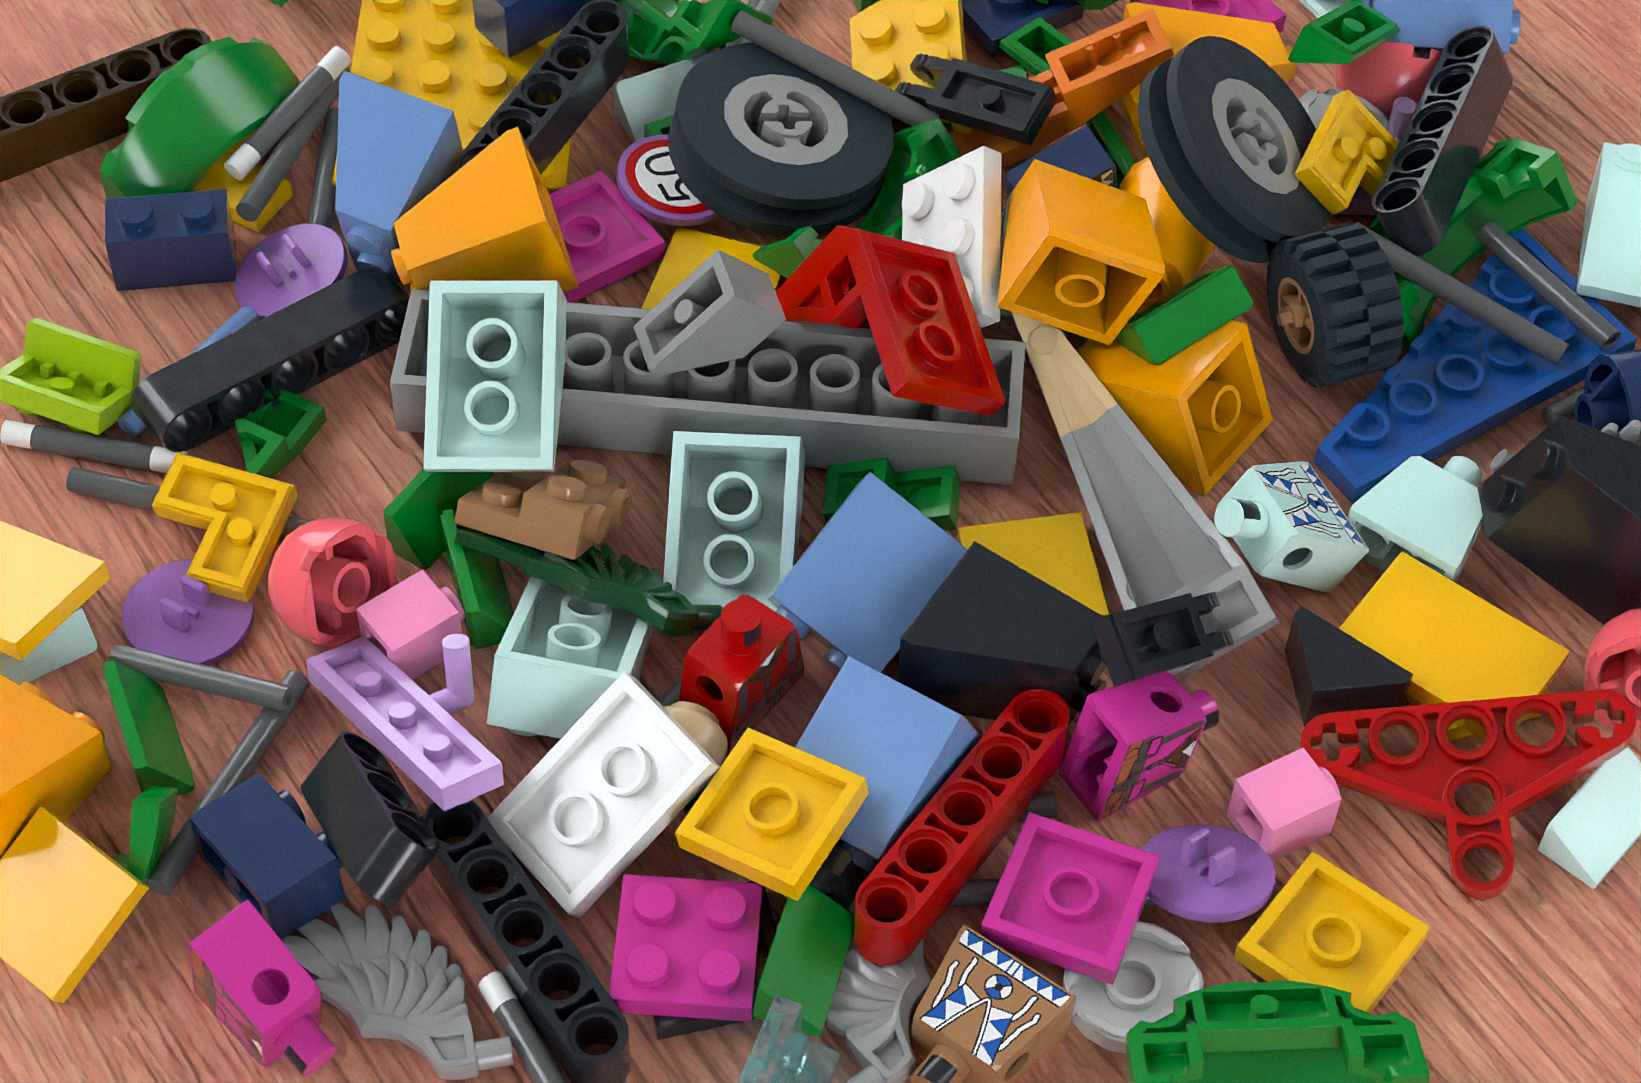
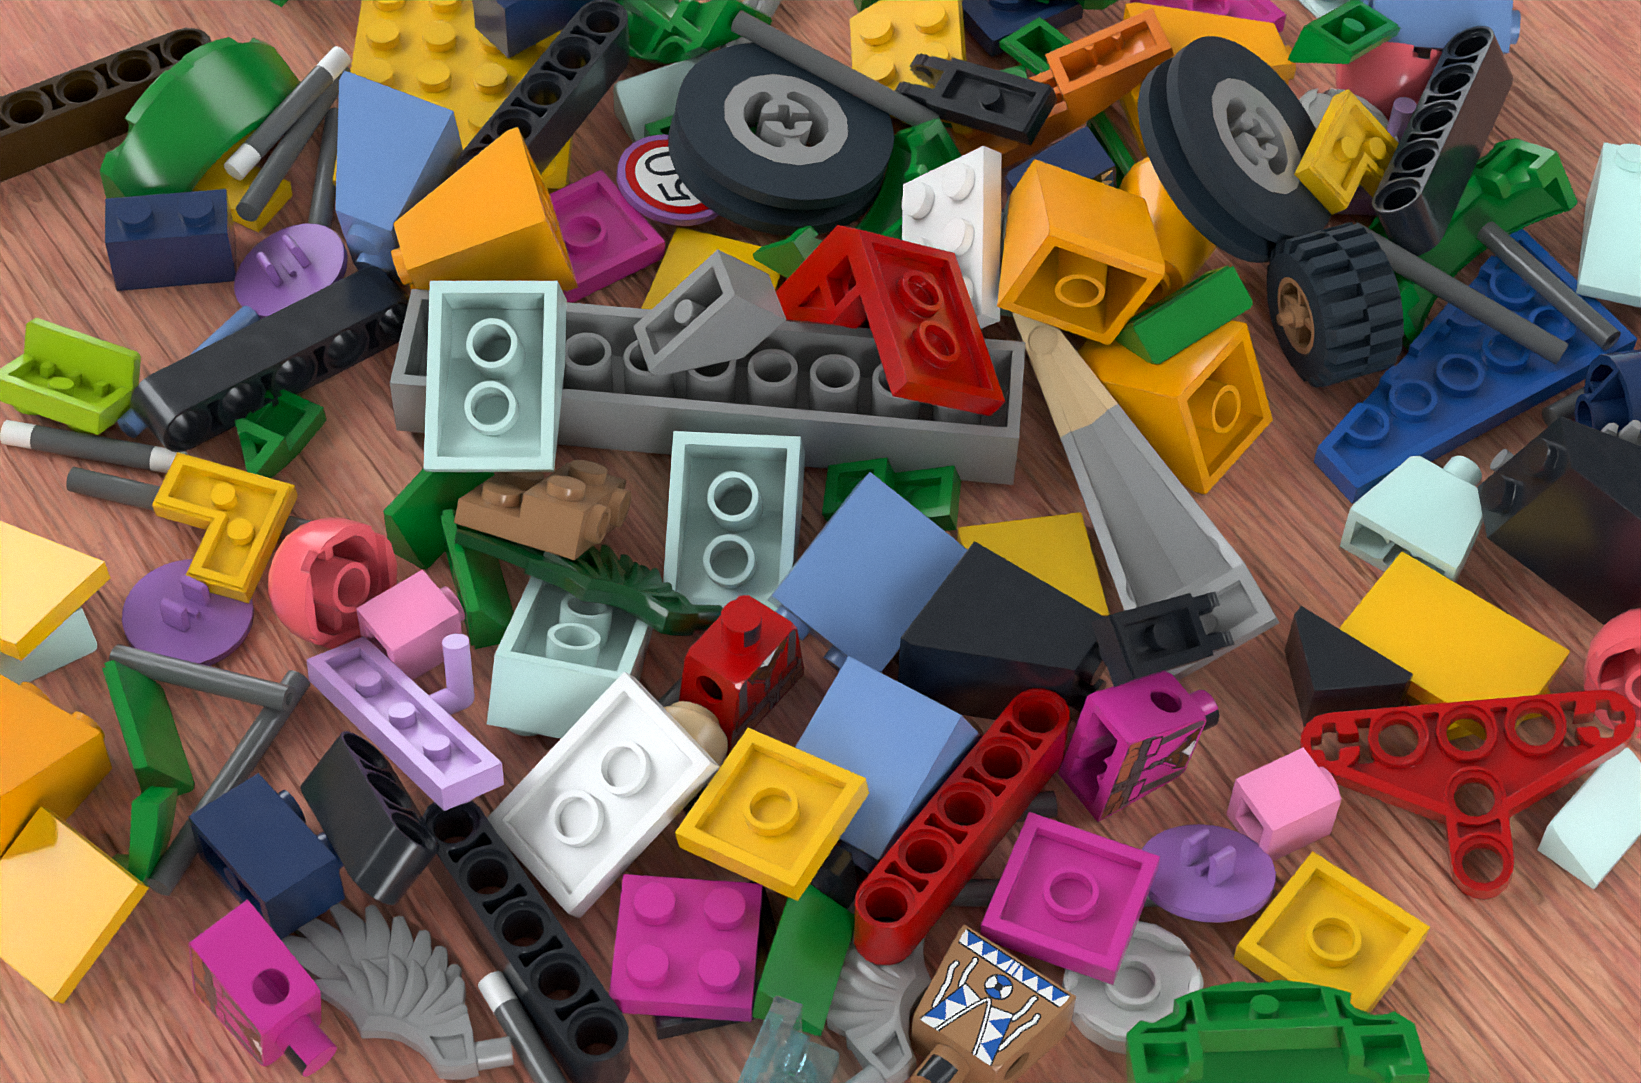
light aqua torso [1214,461,1369,593] -> none

